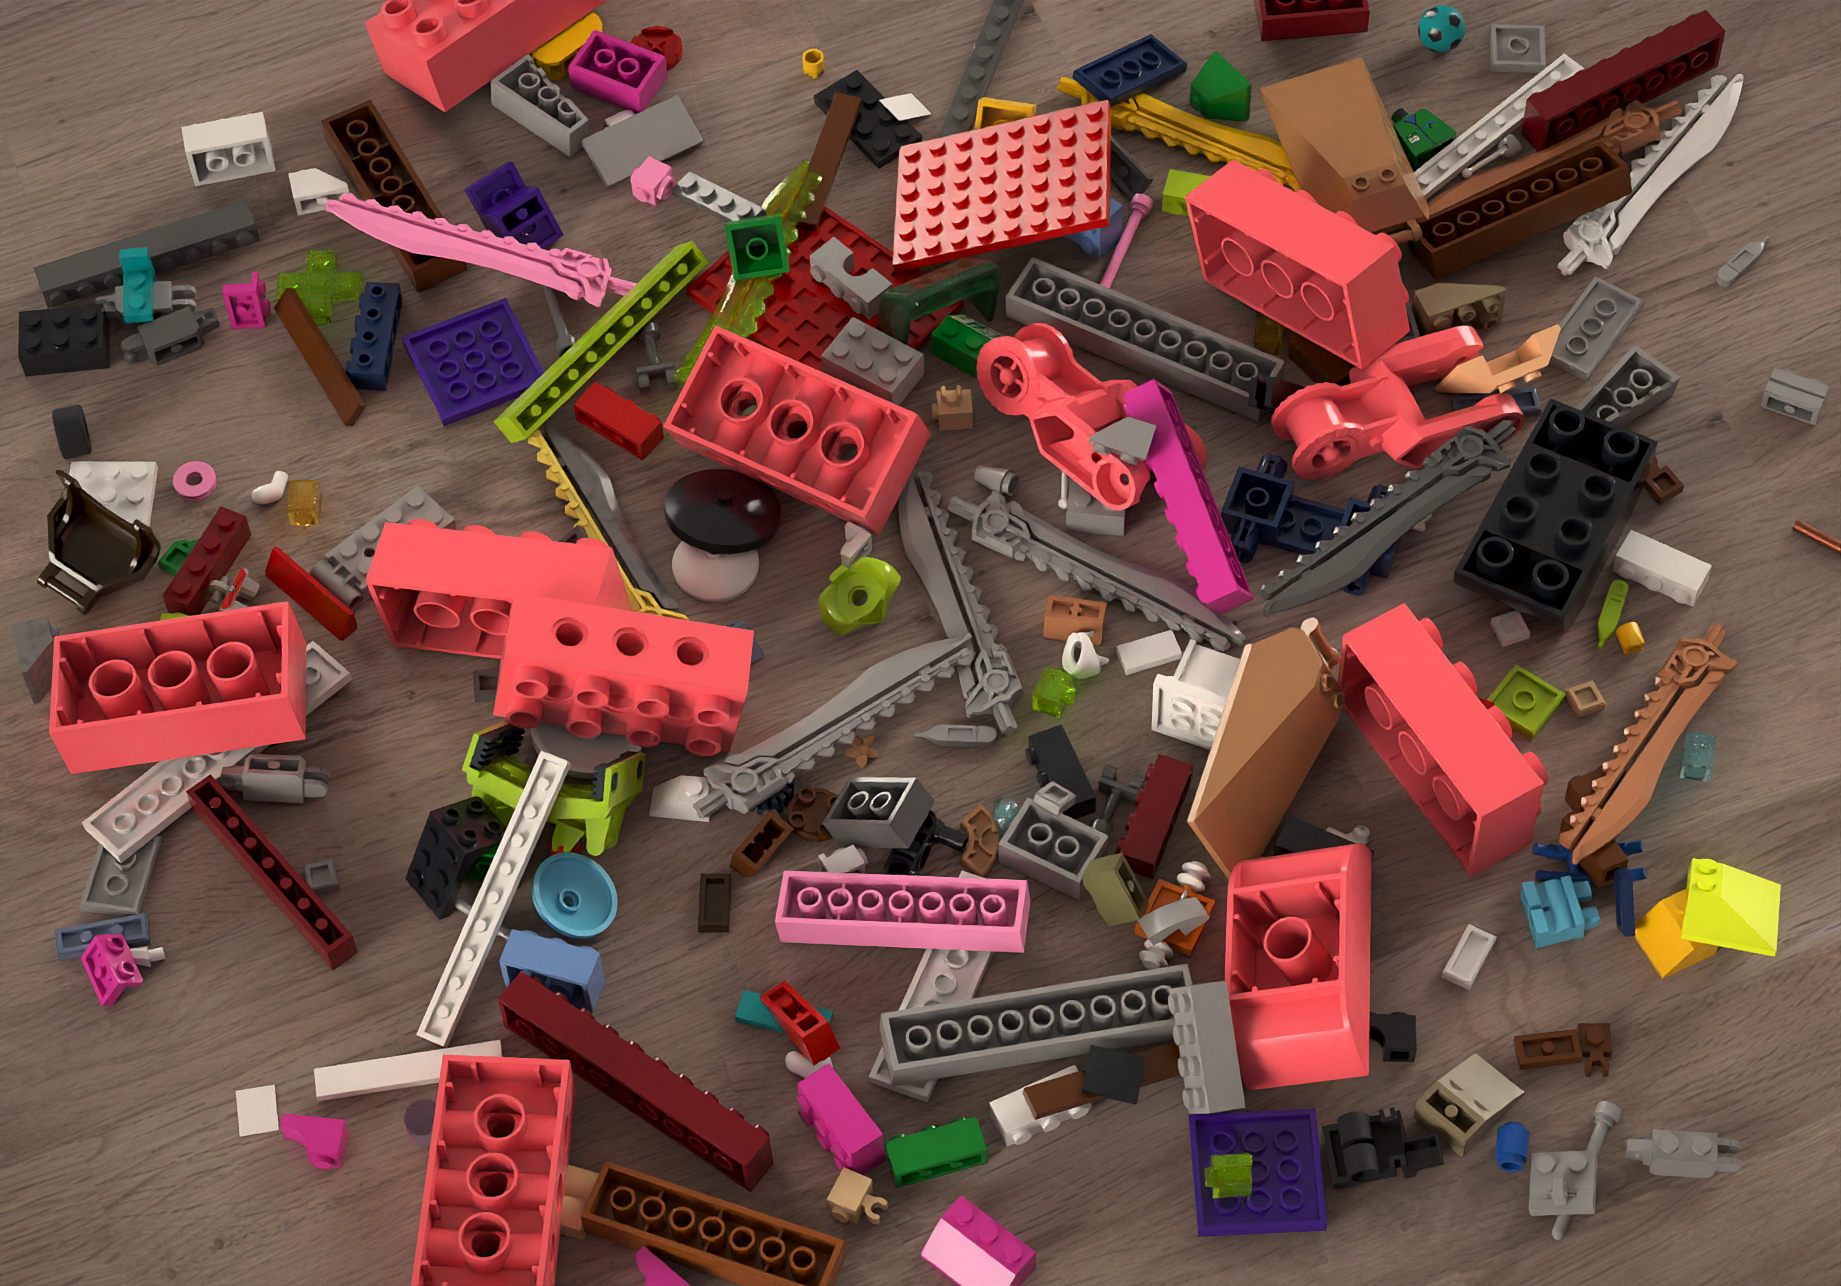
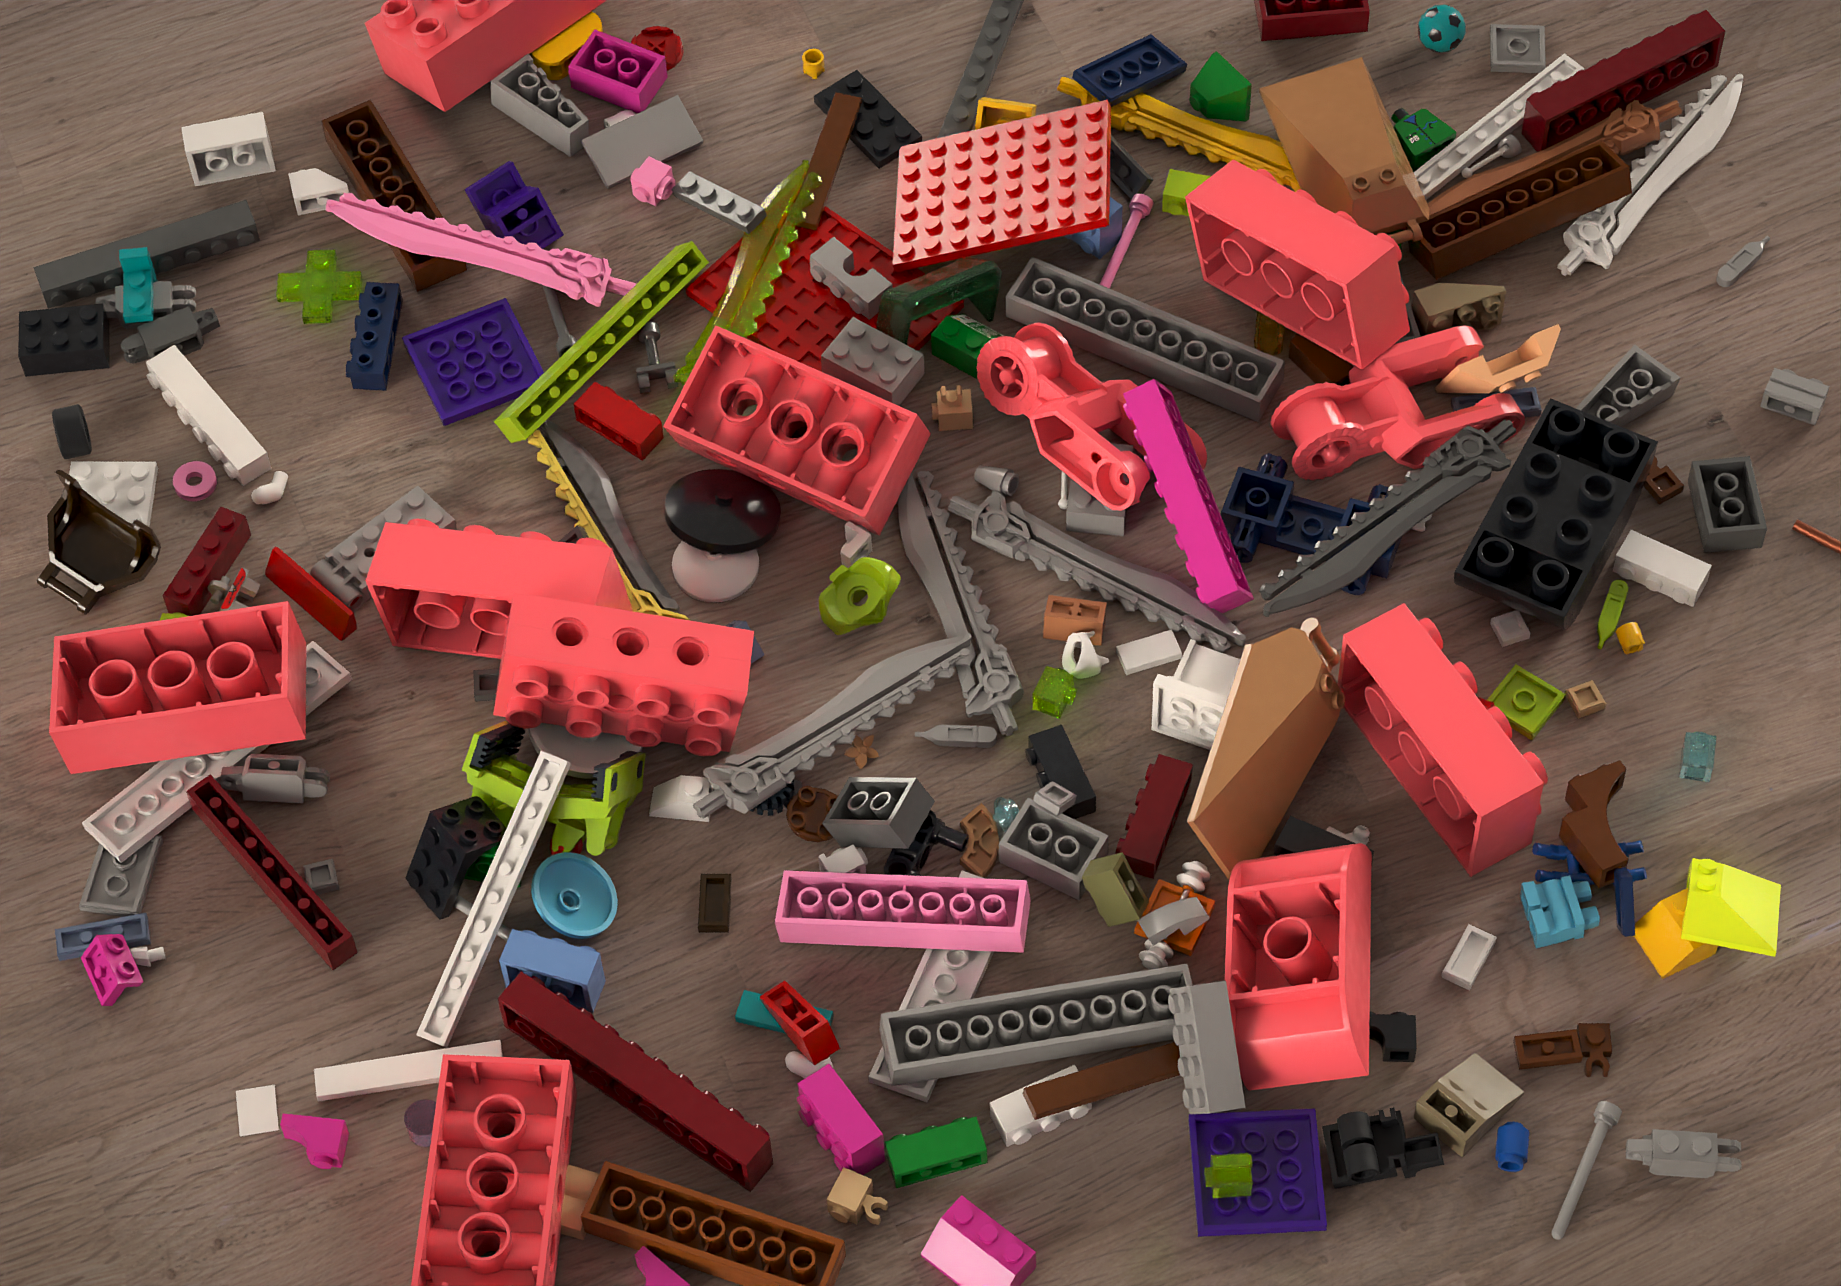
flat silver slope [13,616,60,704] -> none
green tile [157,539,199,576] -> none
dark pink bracket [222,271,271,329] -> none
reddish brown tile [274,288,366,426] -> none
clear yellow brick [286,480,322,526] -> none
green slope [725,213,790,281] -> none
reddish brown brick [729,810,794,877] -> none
white sticker [879,93,931,121] -> none
black piece [1082,1045,1145,1105] -> none
light grey slope [1087,417,1156,465] -> none
dark grey bar [1089,765,1145,838] -> none
black piece [1248,377,1305,414] -> none
light grey hinge [1528,1150,1597,1216] -> none
light grey tile [1549,276,1644,383] -> none
nougat piece [1559,623,1738,864] -> none
none -> white brick [146,345,272,486]
none -> dark grey brick [1688,456,1767,553]

